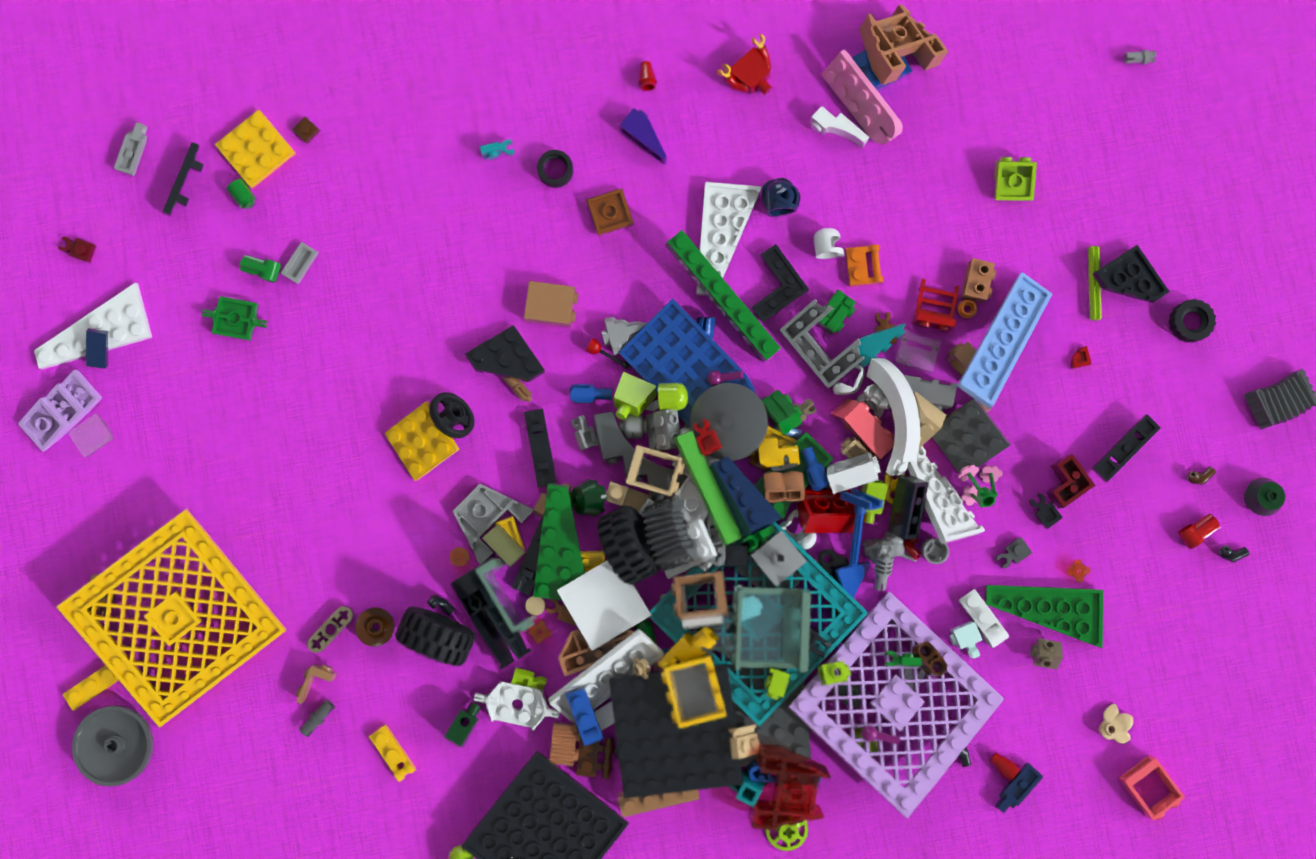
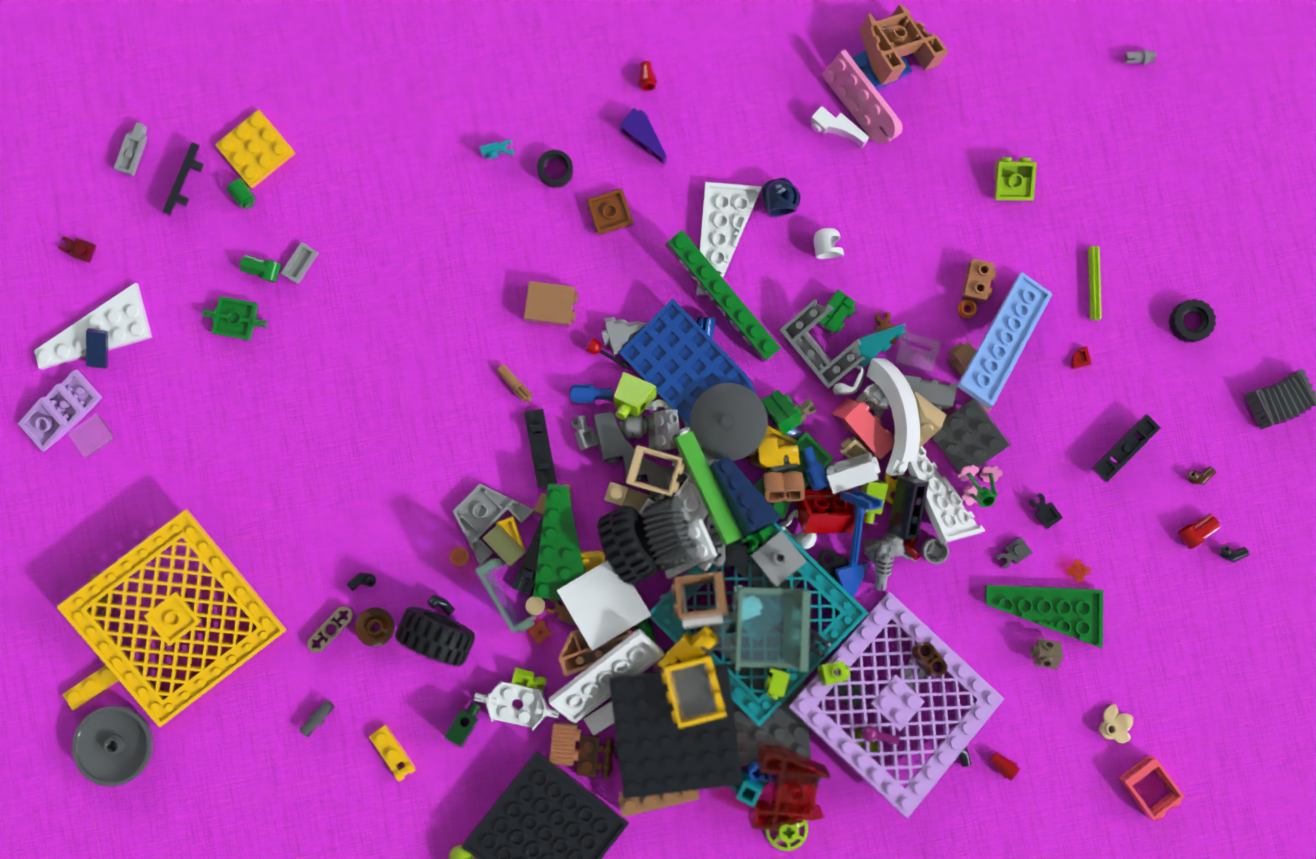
reddish brown plate [292,116,320,144] -> none
medium nougat bracket [296,664,337,704] -> none
yellow plate [384,401,460,481] -> none
black wheel [429,392,475,439] -> none
black piece [450,565,531,669] -> none
black plate [465,325,545,382] -> none
blue plate [566,687,604,746] -> none
dark green cone [571,479,607,517] -> none
tan plate [633,657,651,679] -> none
lime helmet [658,383,688,411] -> none
red plate [693,419,722,456] -> none
magenta bar [708,371,744,386] -> none
red torso [717,34,772,95] -> none
tan plate [729,724,760,759] -> none
black plate [752,244,809,323] -> none
orange plate [845,244,884,287] -> none
green plate [884,651,921,667] -> none
red plate [912,279,959,332] -> none
light aqua brick [949,621,982,659] -> none
white plate [958,589,1009,648] -> none
dark blue hinge [995,762,1044,813] -> none
dark red brick [1047,454,1096,509] -> none
black plate [1093,245,1170,303] -> none
dark green cone [1244,478,1286,516] -> none
none -> black arm [347,572,376,591]

